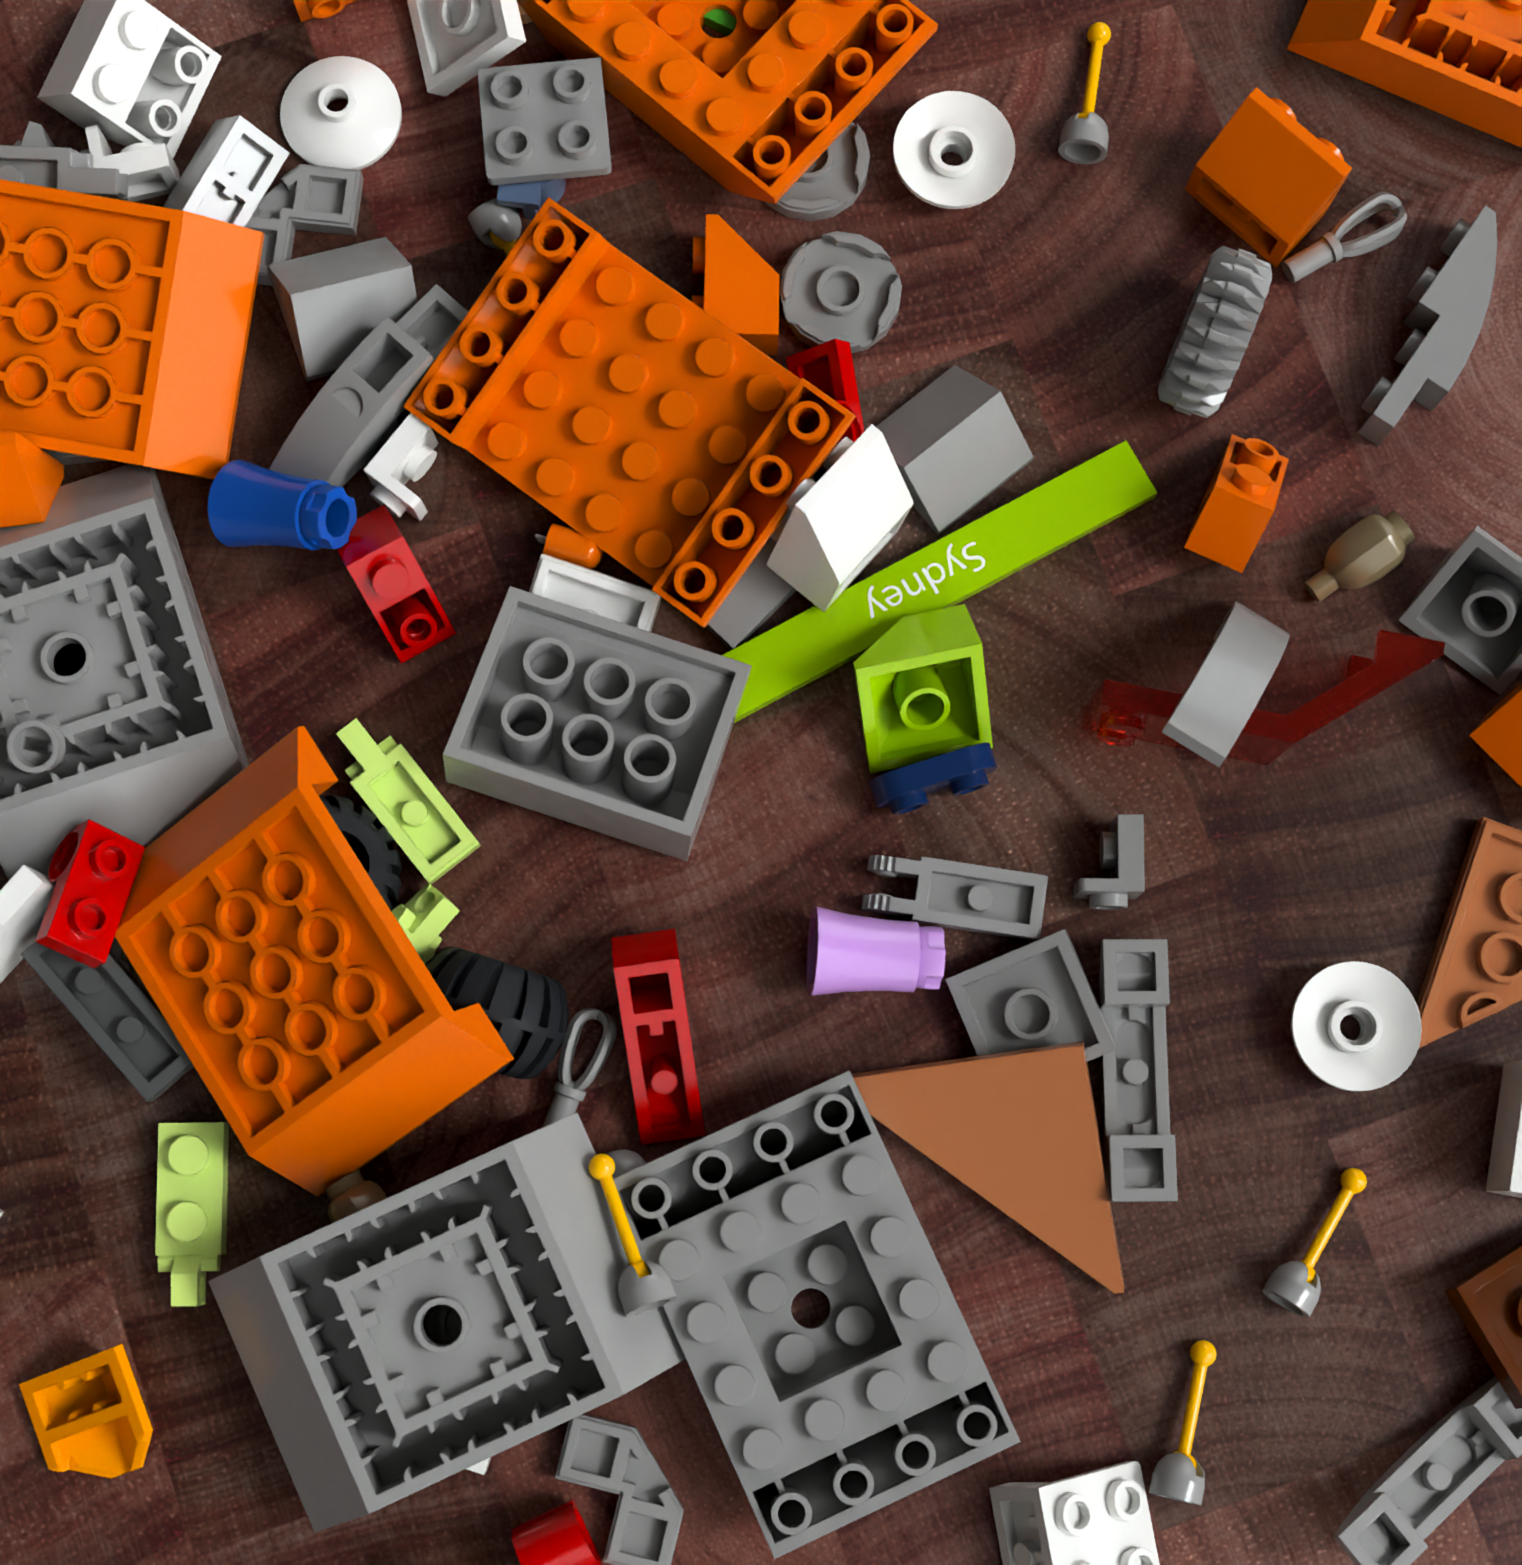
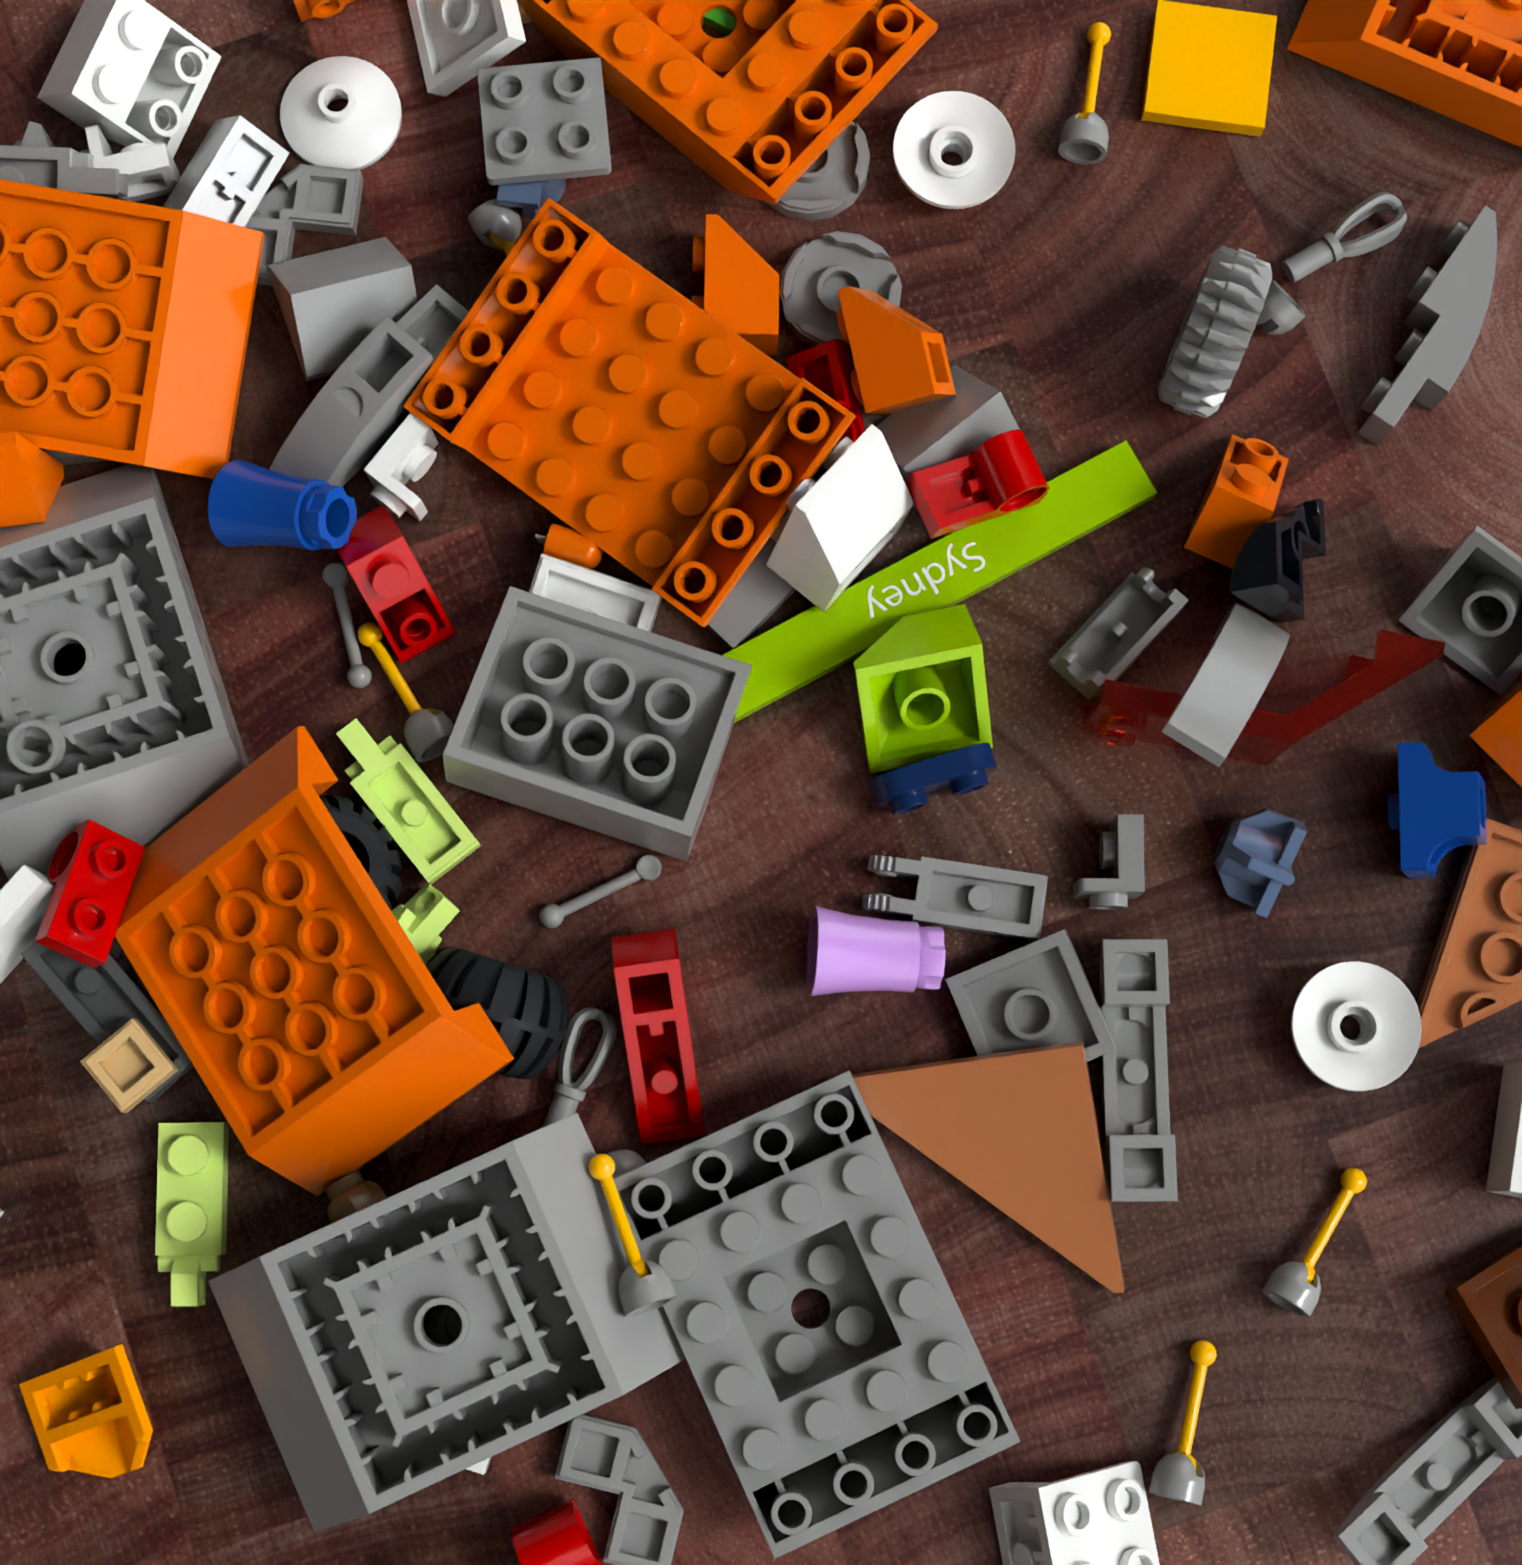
orange slope [1184,87,1352,268] -> none
dark tan plant [1304,510,1415,603] -> none
none -> tan tile [80,1018,179,1113]
none -> light grey hinge [323,563,372,688]
none -> hinge [357,622,454,762]
none -> light grey hinge [539,855,662,928]
none -> orange slope [837,286,956,414]
none -> red plate [906,430,1049,539]
none -> light grey hinge [1048,567,1189,705]
none -> yellow tile [1141,0,1277,137]
none -> sand blue piece [1213,808,1307,918]
none -> black slope [1229,498,1326,623]
none -> light grey hinge [1256,280,1306,335]
none -> blue brick [1388,742,1487,879]

